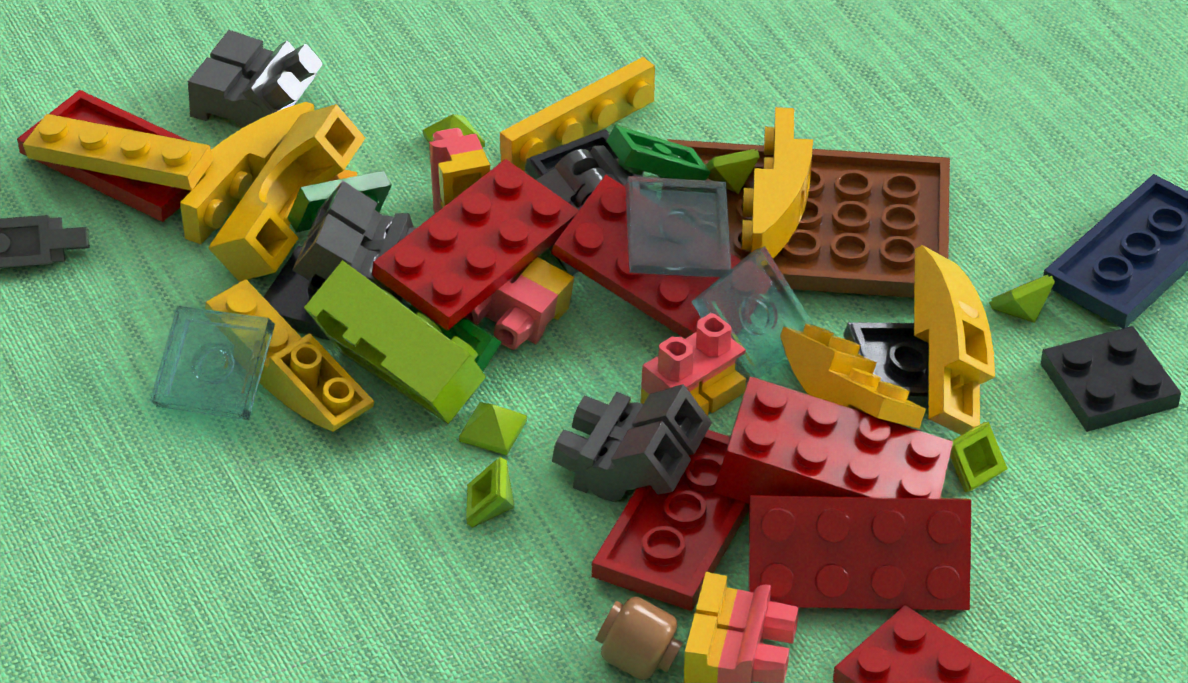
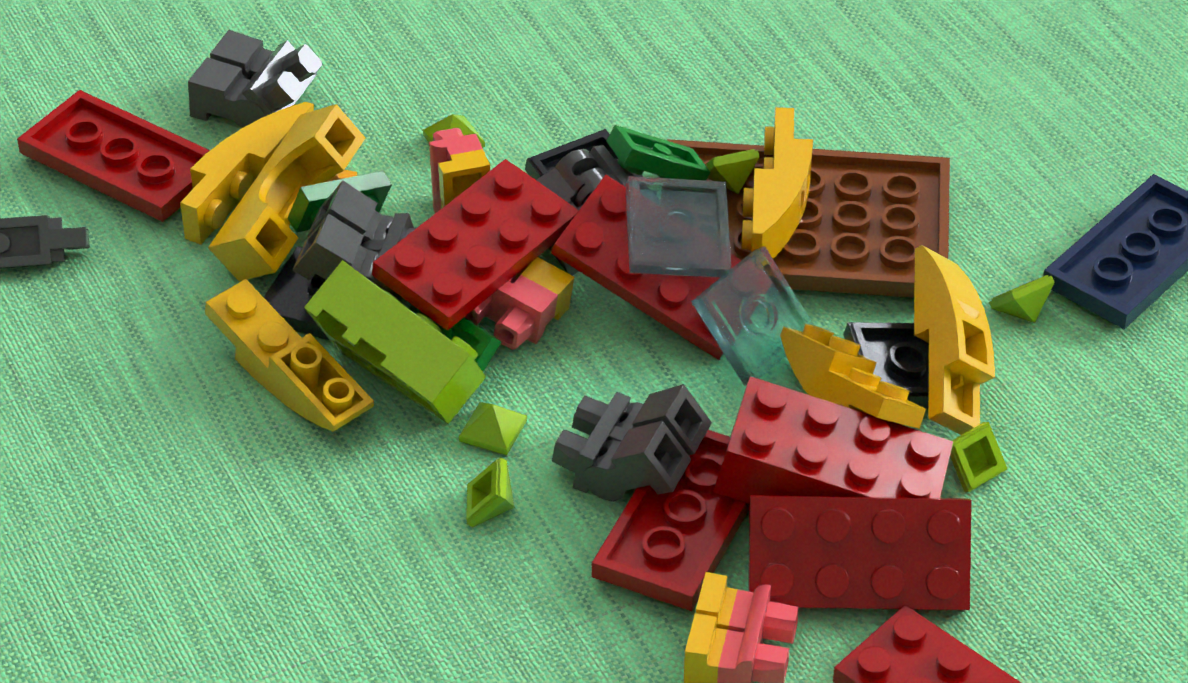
yellow plate [23,114,214,191] -> none
clear light blue tile [150,306,275,420] -> none
yellow plate [500,57,655,171] -> none
medium nougat head [595,597,683,680] -> none
coral hips [640,313,746,416] -> none
black plate [1040,326,1181,432] -> none

